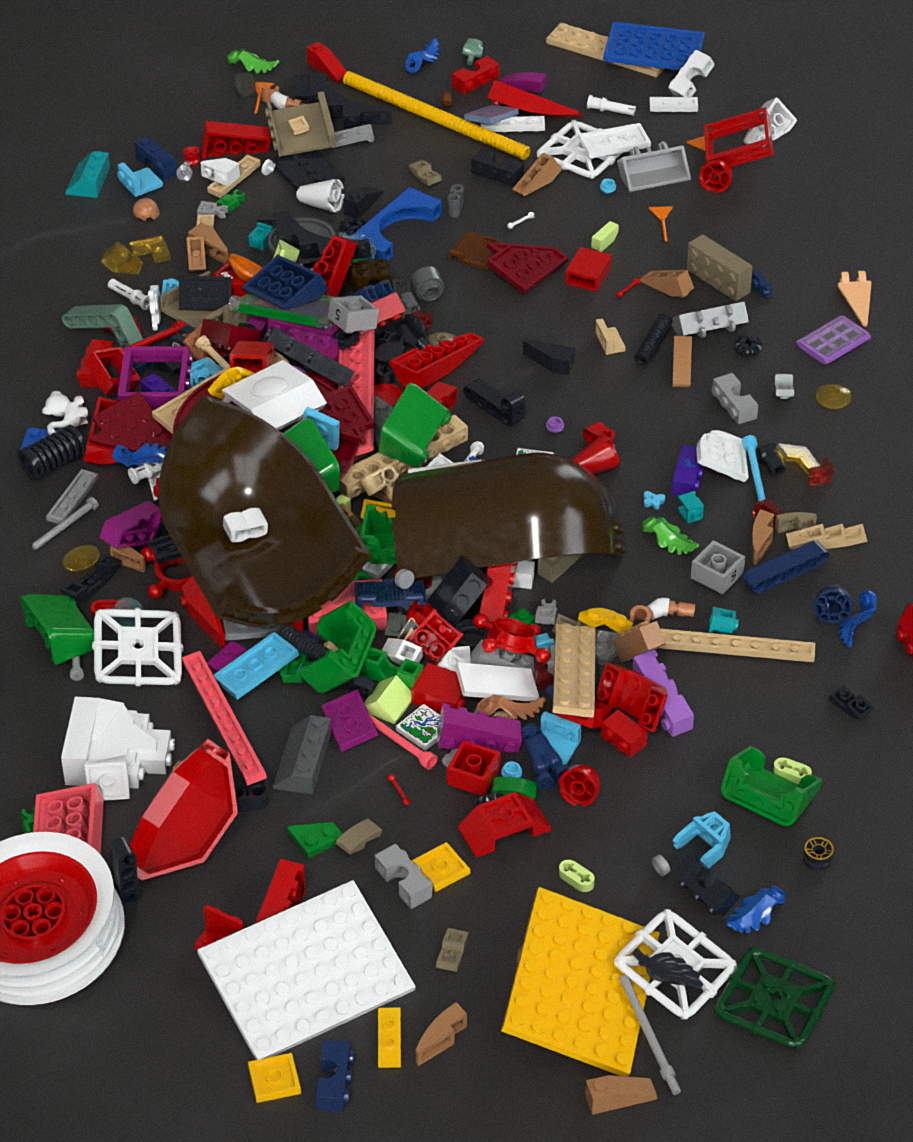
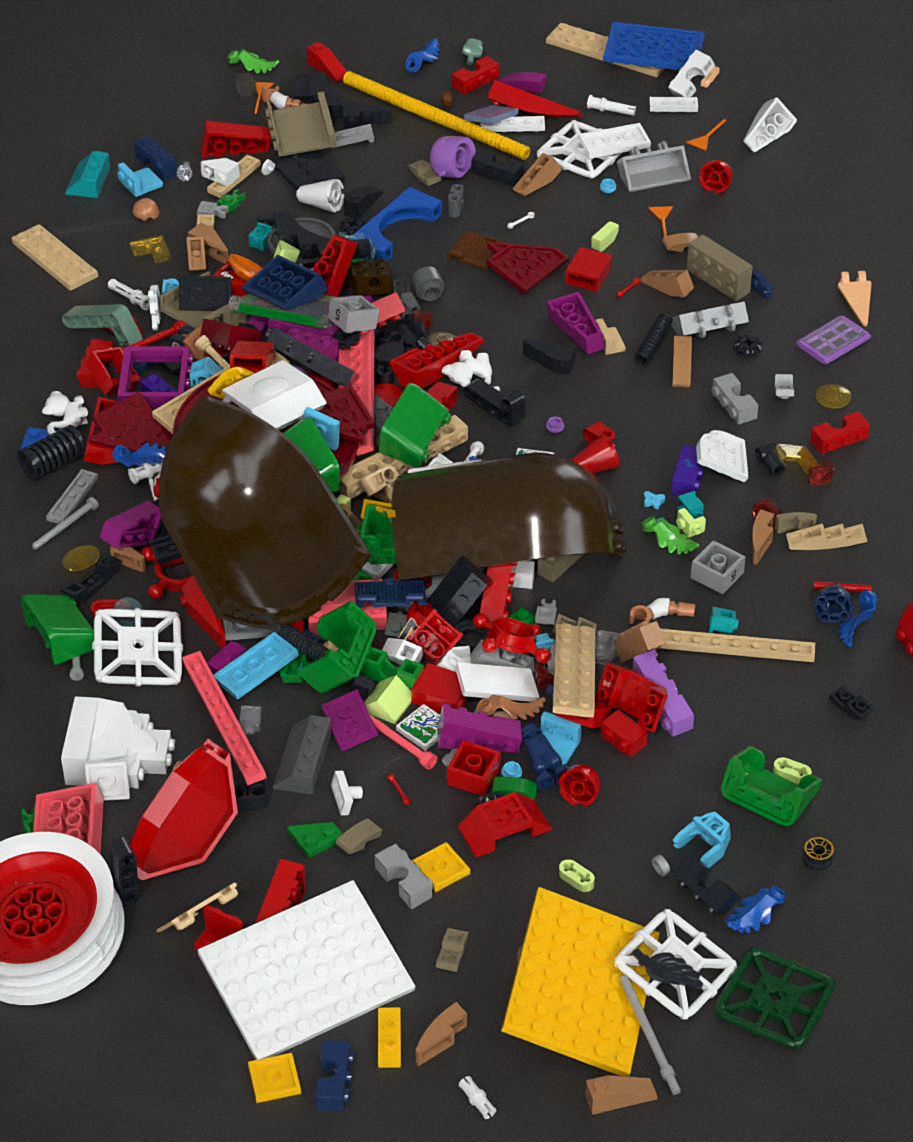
clear yellow slope [101,242,143,275] -> none
red wheel [183,146,200,166] -> none
white brick [223,508,268,542] -> none
tan plate [288,116,309,135] -> none
dark blue arch [350,280,395,303] -> none
light grey tile [395,569,414,589] -> none
yellow plate [578,608,633,633] -> none
red window [704,107,774,167] -> none
medium azure piece [742,435,767,509] -> none
dark blue beam [743,540,830,594] -> none
none -> tan plate [12,224,98,291]
none -> tan window [157,883,238,933]
none -> clear bracket [239,706,262,734]
none -> white tile [331,771,363,815]
none -> medium lavender piece [430,136,476,178]
none -> white animal [442,350,500,391]
none -> white pin [459,1076,496,1119]
none -> magenta wedge [546,291,604,354]
none -> medium nougat slope [662,233,698,252]
none -> yellowish green bracket [676,508,706,538]
none -> light nougat axle [700,66,719,88]
none -> red arch [810,411,870,454]
none -> red bar [813,581,872,592]

